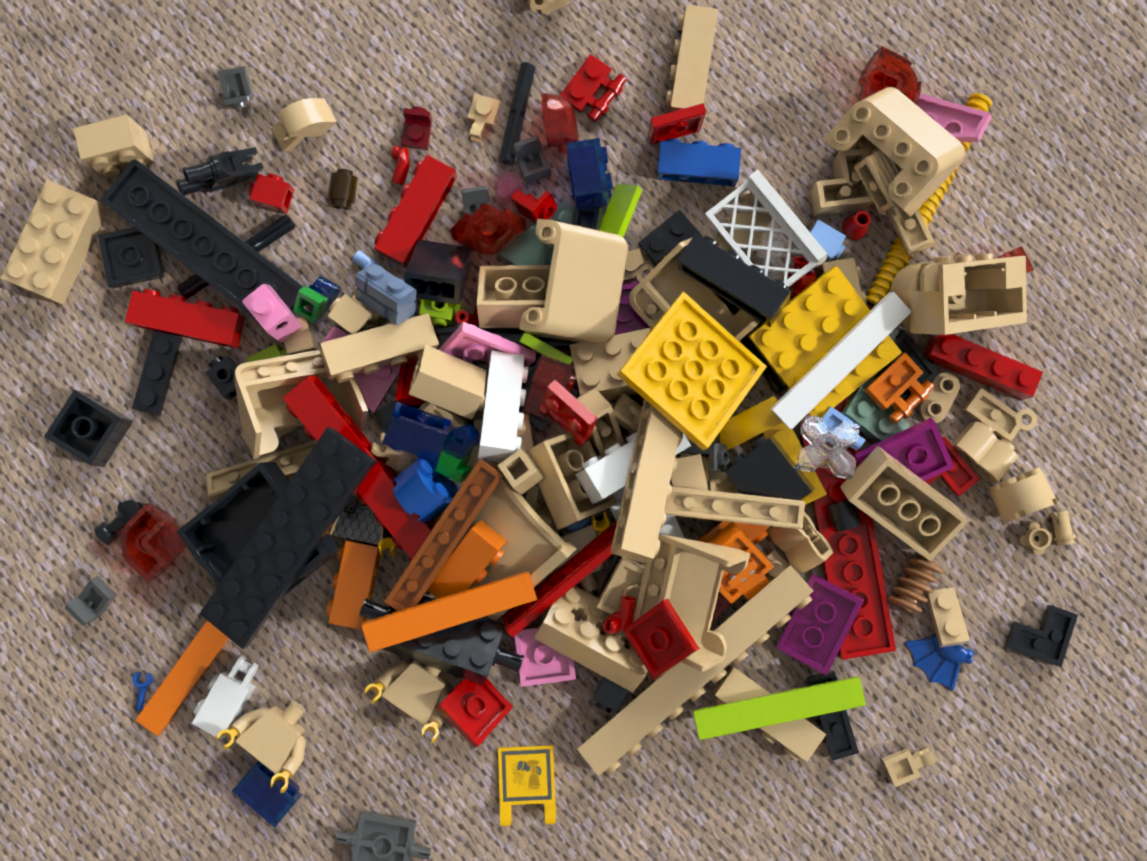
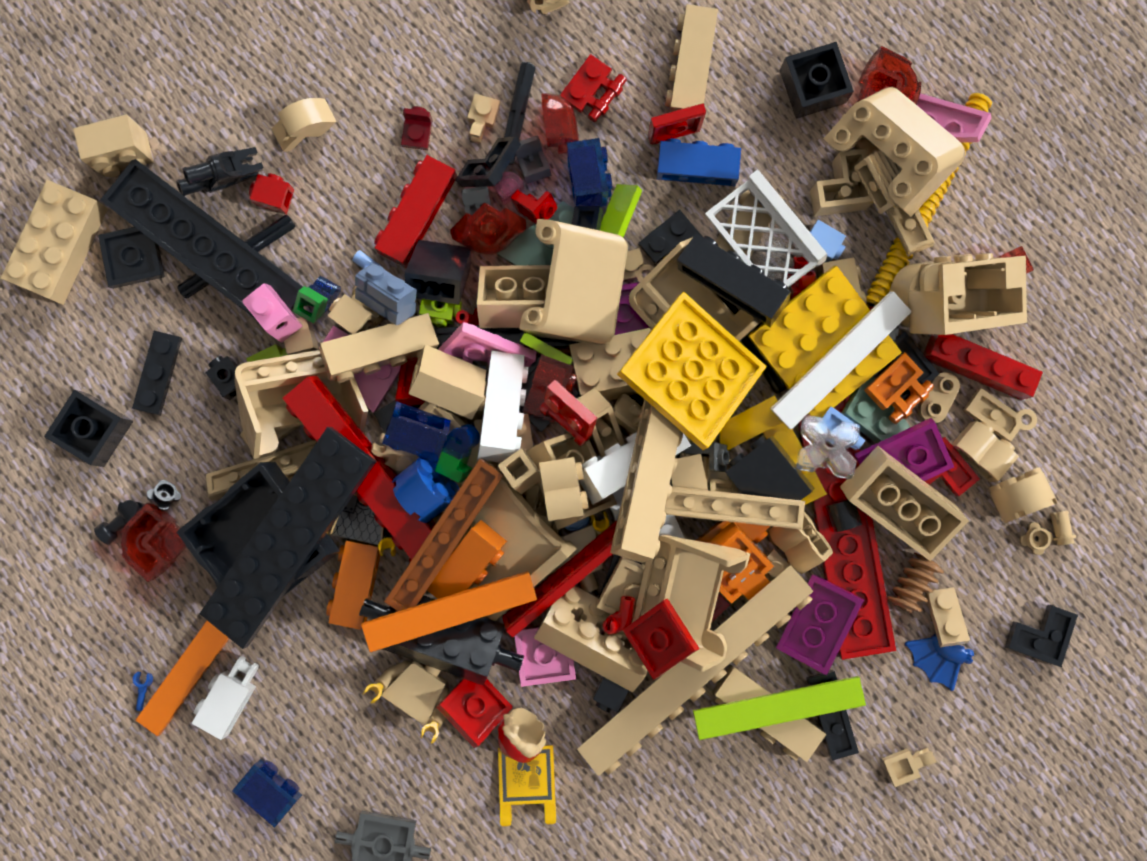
dark grey bracket [65,576,117,626] -> none
red brick [125,288,245,349] -> none
tan torso [215,701,306,793] -> none
dark grey bracket [217,66,254,109] -> none
dark brown brick [328,169,358,210] -> none
red arm [391,145,410,185] -> none
red cone [842,211,871,240] -> none
none -> plate [146,480,181,511]
none -> black plate [455,137,521,187]
none -> tan hair [498,707,546,763]
none -> tan brick [539,457,589,521]
none -> black brick [780,41,854,119]

